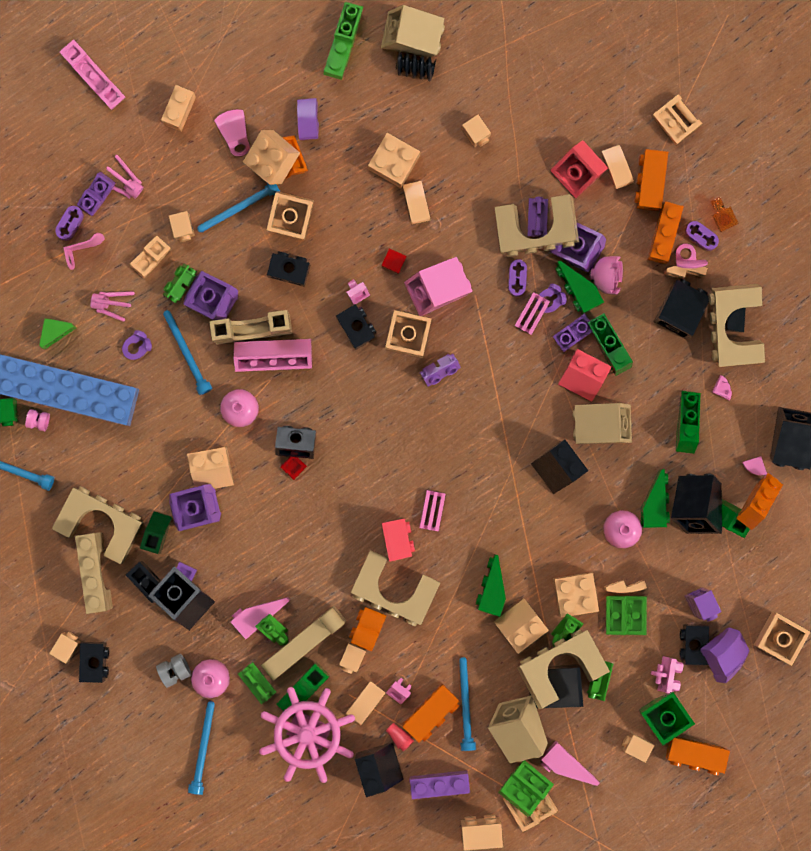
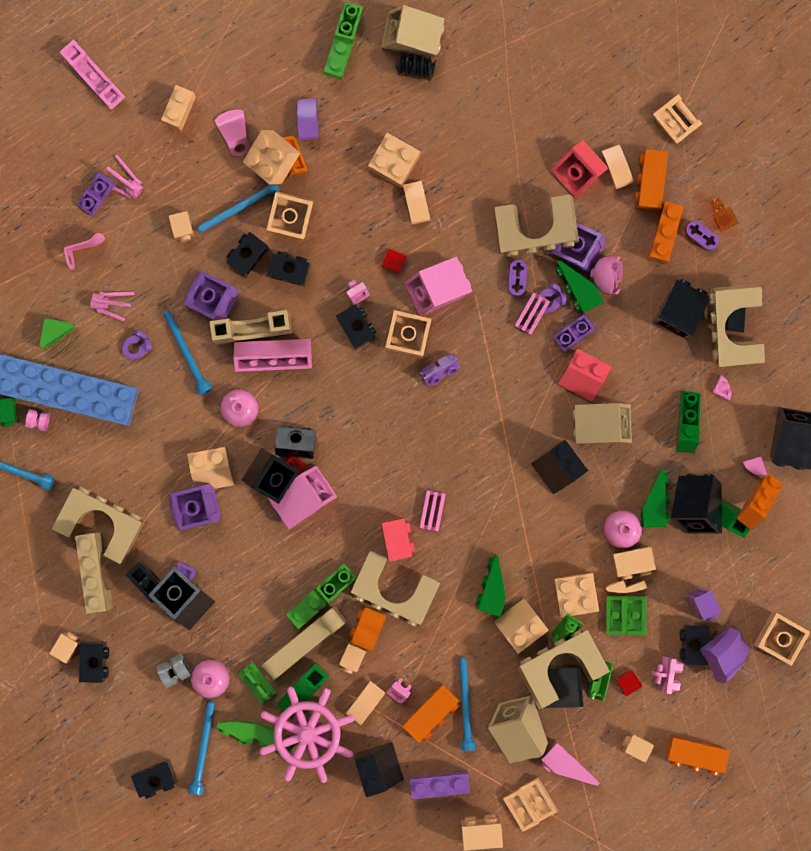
medium lavender beam [56,206,84,241] -> none
light nougat slope [130,236,171,278] -> none
dark green slope [140,511,172,554] -> none
bright green hinge [163,264,197,303] -> none
bright pink slope [231,597,290,639] -> none
bright green hinge [255,614,288,646] -> none
coral cone [386,723,414,752] -> none
light nougat brick [462,115,491,147] -> none
bright green slope [498,760,554,817] -> none
medium lavender hinge [528,197,548,237] -> none
green slope [587,313,633,376] -> none
green slope [639,691,695,745] -> none
light nougat slope [664,266,708,279] -> none
bright pink piece [676,244,708,268] -> none
none -> black brick [131,759,178,799]
none -> bright green slope [217,720,293,755]
none -> black brick [226,232,269,278]
none -> black slope [242,448,299,504]
none -> bright pink slope [267,465,337,529]
none -> bright green slope [285,563,357,630]
none -> light nougat brick [611,546,656,580]
none -> red tile [616,670,643,697]

